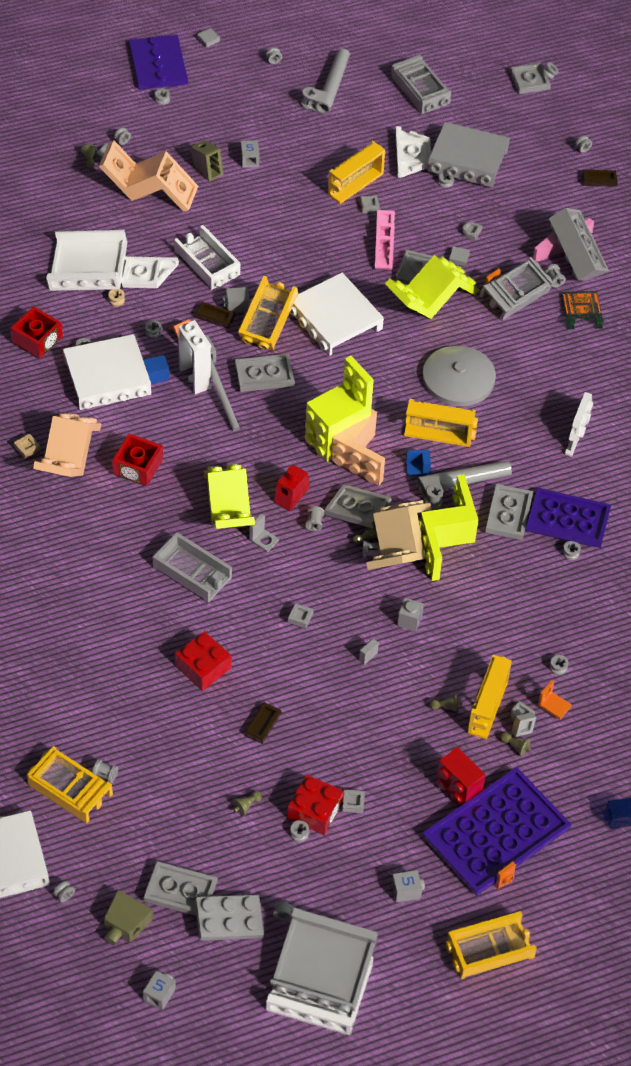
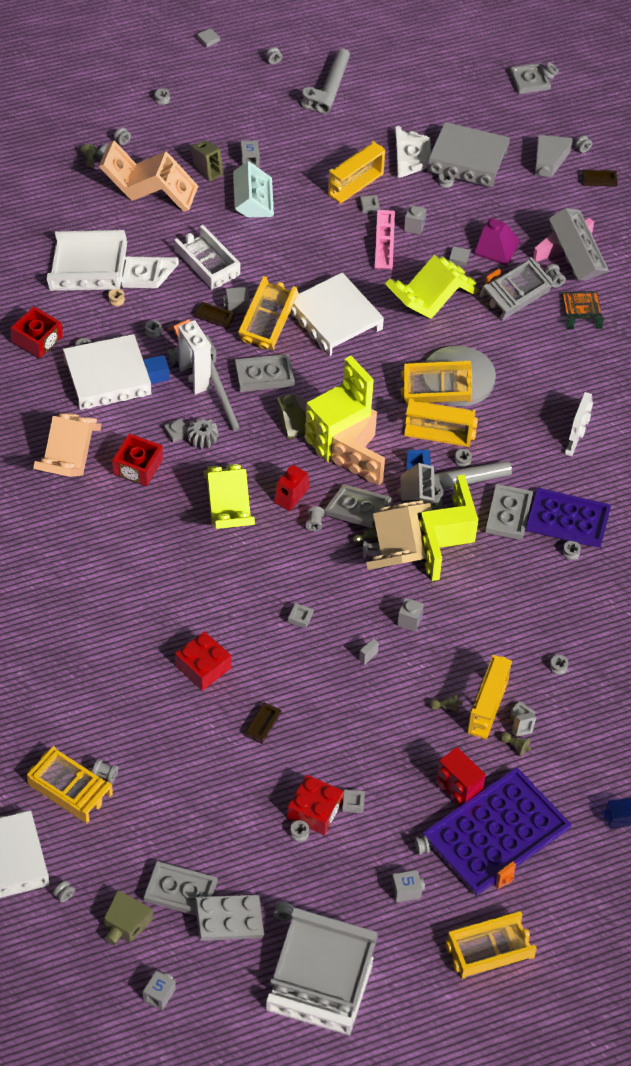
tan plate [14,434,40,459] -> none
dark purple plate [129,34,188,90] -> none
light grey door [152,532,232,603] -> none
olive piece [233,791,262,817] -> none
light grey bracket [249,514,279,552] -> none
light grey door [391,55,451,114] -> none
light grey tile [396,250,433,282] -> none
light grey tile [462,222,482,241] -> none
orange bracket [538,680,572,720] -> none
none -> light grey plate [164,419,188,443]
none -> light grey bush [167,347,179,365]
none -> light grey gear [187,417,219,449]
none -> light aqua slope [233,161,274,217]
none -> olive slope [276,394,310,439]
none -> light grey torso [397,463,435,503]
none -> door [401,361,472,405]
none -> light grey brick [404,205,427,235]
none -> light grey bush [414,835,430,855]
none -> light grey bush [455,449,472,468]
none -> magenta slope [475,218,520,266]
none -> light grey slope [535,135,572,177]

